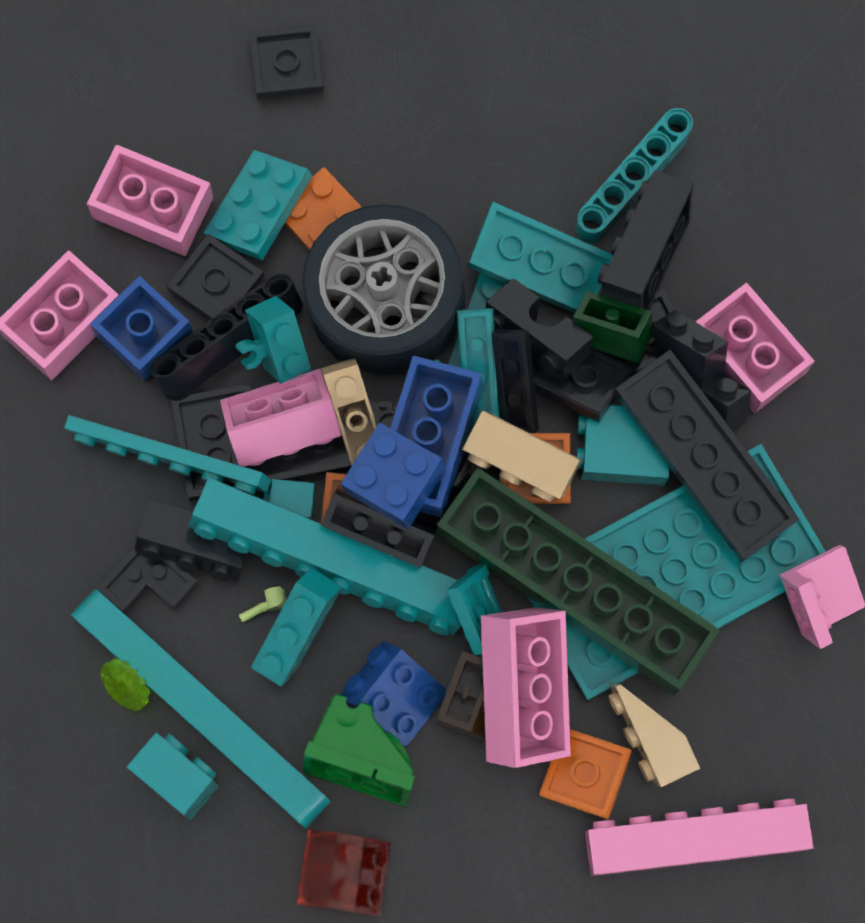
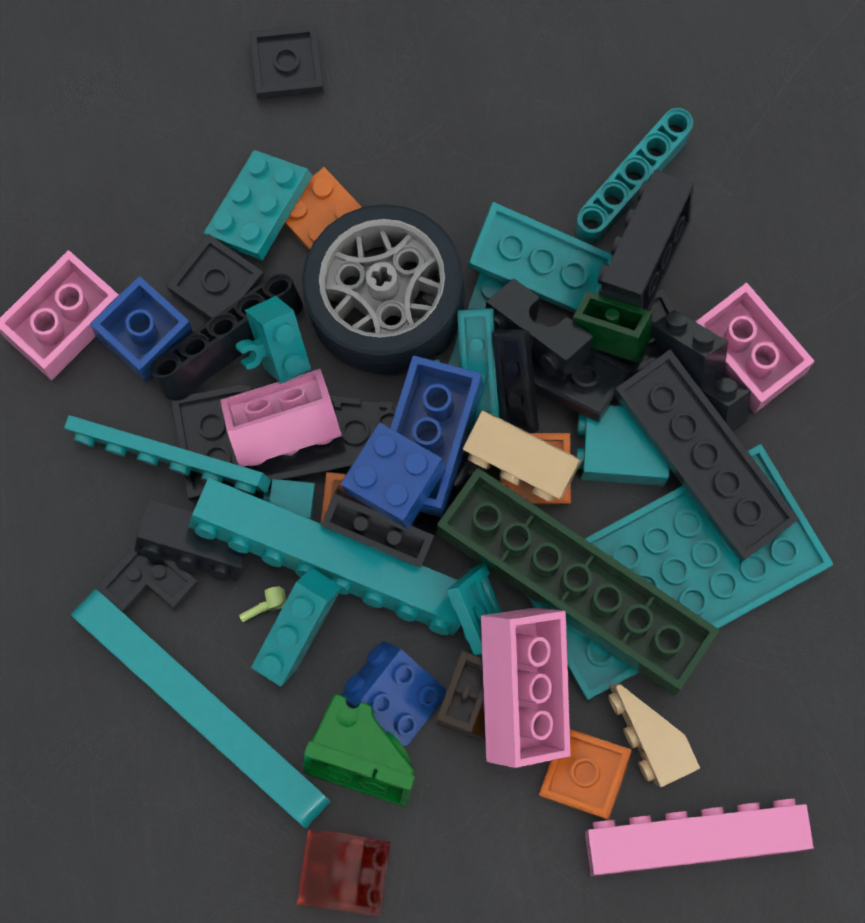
bright pink brick [87,145,214,256] -> none
clear neon green gear [101,658,150,711] -> none
teal brick [127,732,219,820] -> none
tan slope [321,358,377,465] -> none
bright pink bracket [780,545,865,649] -> none

